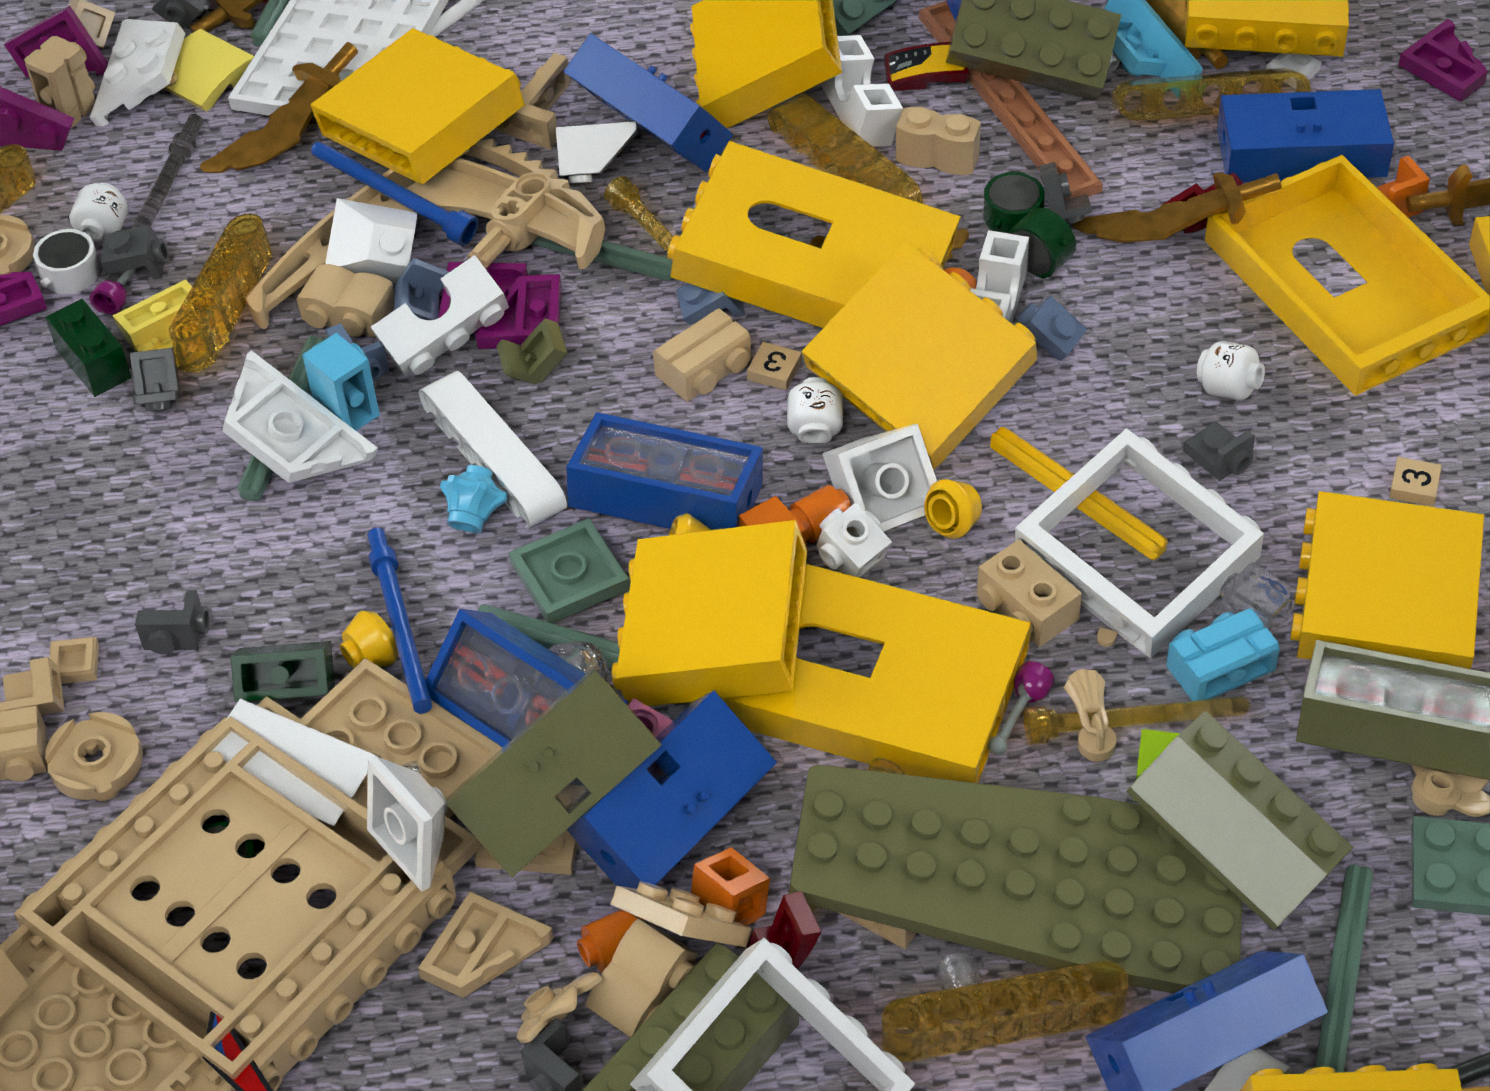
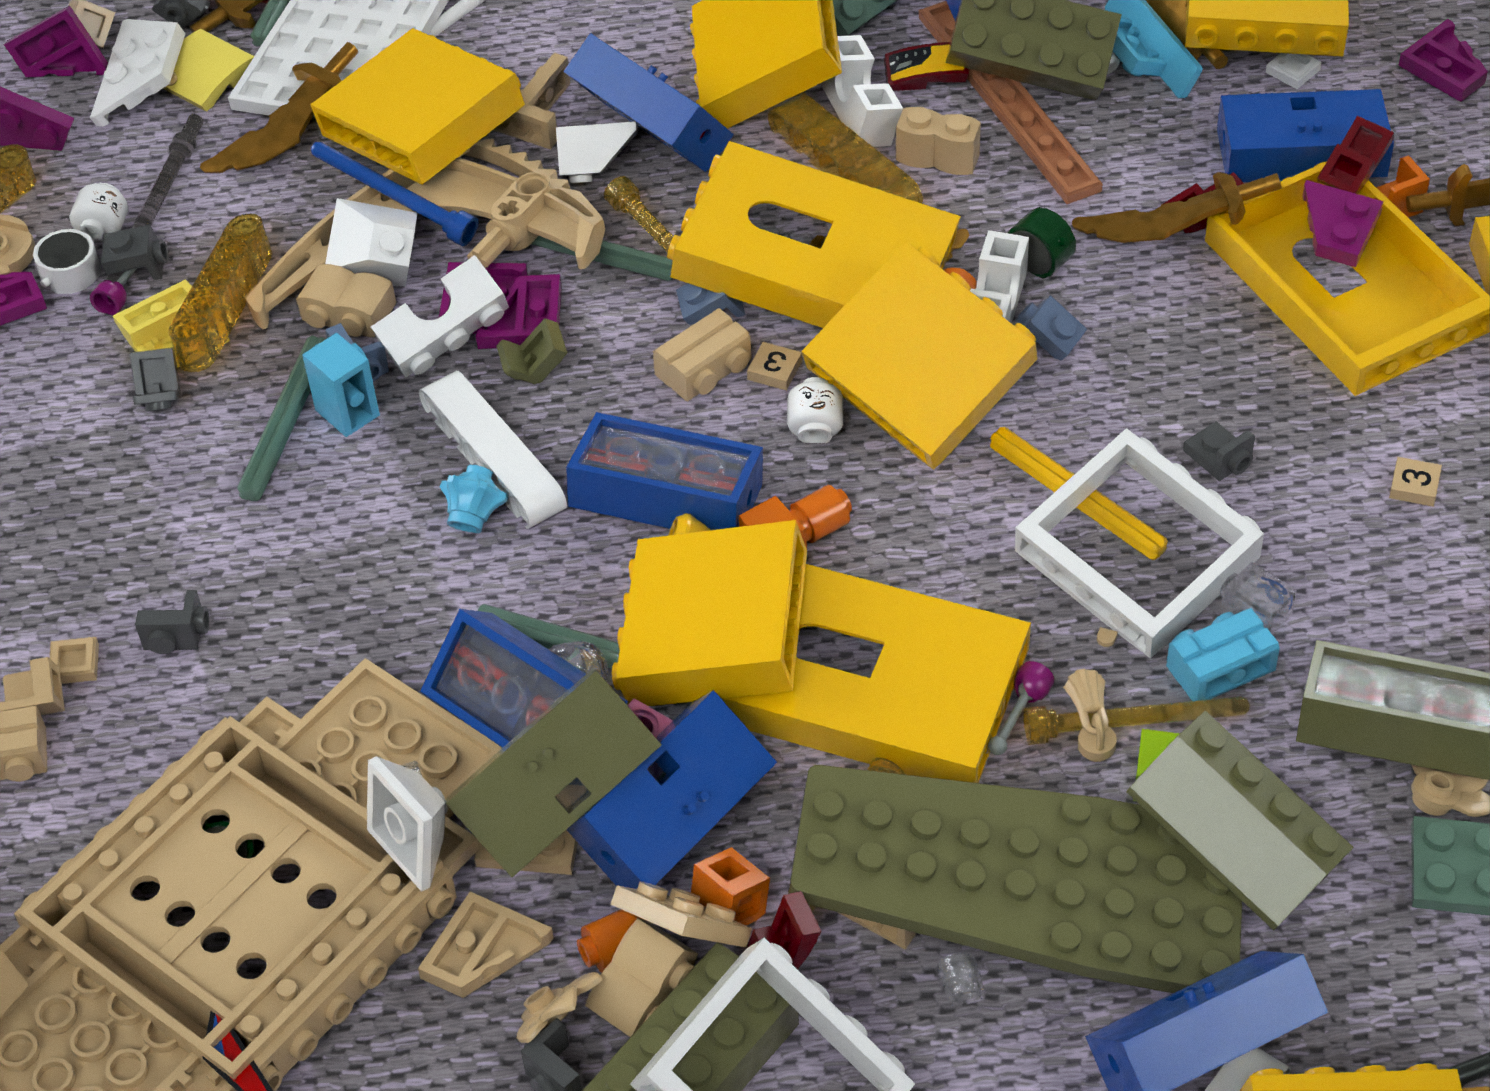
tan brick [24,36,96,128] -> none
dark green brick [45,299,132,397] -> none
tan plate [45,712,143,801] -> none
white sticker [211,699,378,826] -> none
white wing [222,350,378,483] -> none
brick [230,641,335,702] -> none
yellow cone [339,611,398,668] -> none
blue bar [367,527,432,714] -> none
sand blue bracket [394,259,449,320] -> none
sand green plate [509,518,630,623] -> none
white brick [816,502,892,578] -> none
white slope [822,424,937,532] -> none
clear yellow beam [881,961,1129,1062] -> none
yellow cone [924,479,982,539] -> none
tan brick [977,539,1082,647] -> none
piece [983,172,1045,233] -> none
dark grey bracket [1039,162,1092,224] -> none
clear yellow beam [1112,68,1311,121] -> none
white head [1197,341,1265,401] -> none
yellow brick [1290,491,1484,669] -> none
sand green axle [1315,864,1373,1073] -> none
none -> magenta wing [1303,180,1383,267]
none -> dark red slope [1317,115,1394,194]

